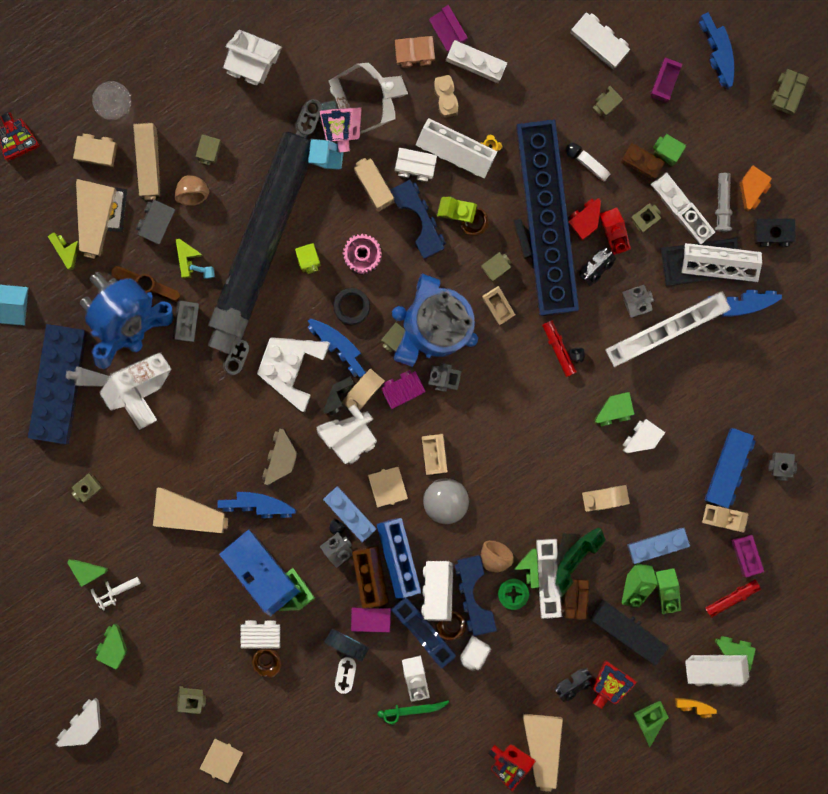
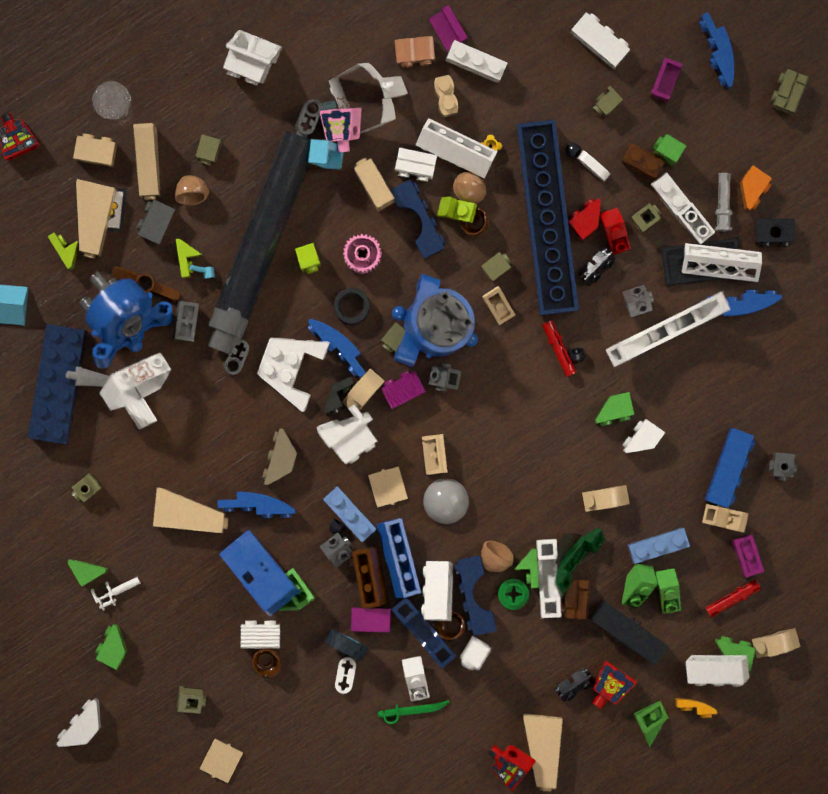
black tile [513,219,532,259] -> none
none -> medium nougat hat [453,172,486,204]
none -> tan brick [752,628,801,658]

